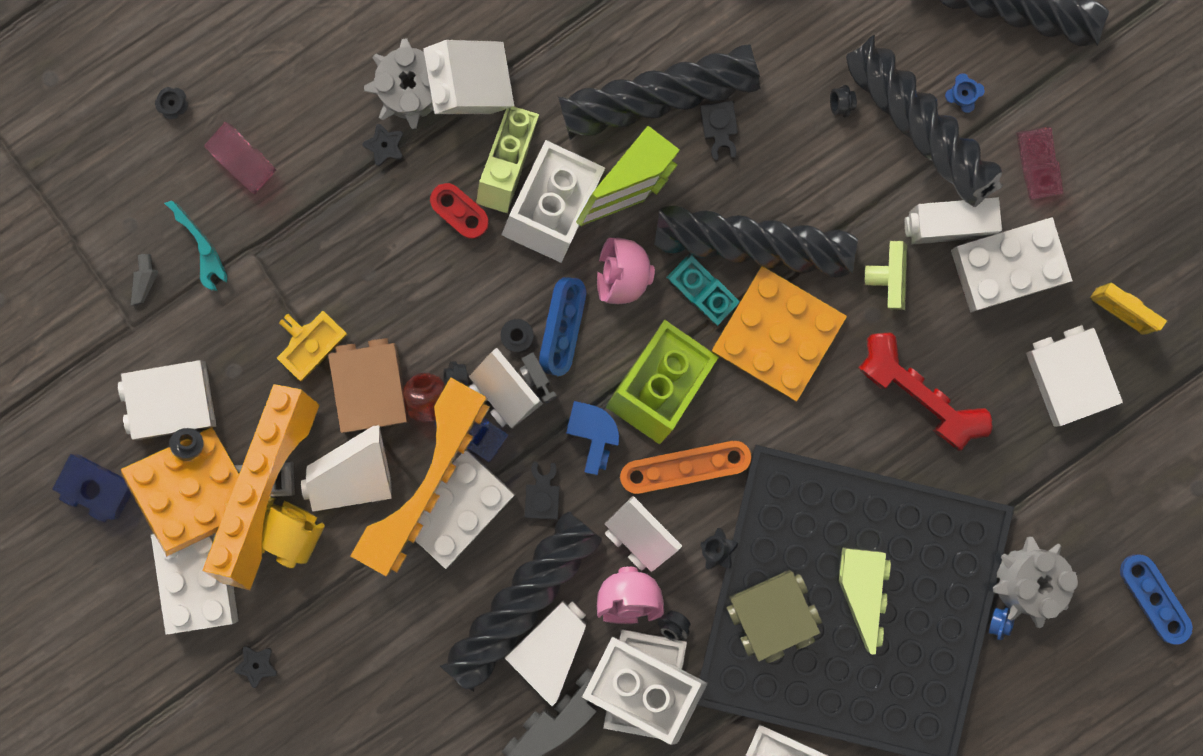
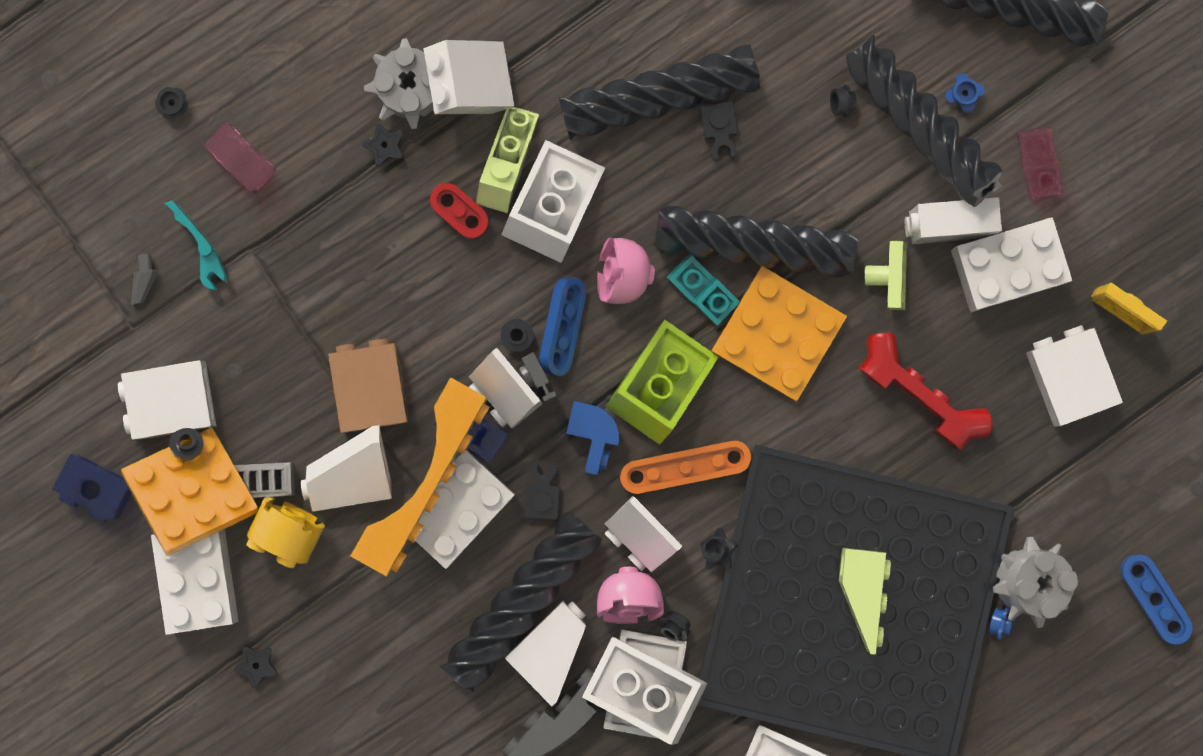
light orange arch [202,384,319,590] -> none
yellow plate [277,311,348,382] -> none
clear red head [403,373,445,422] -> none
black plate [443,361,468,386] -> none
lime slope [576,126,680,226] -> none
olive brick [726,570,822,663] -> none

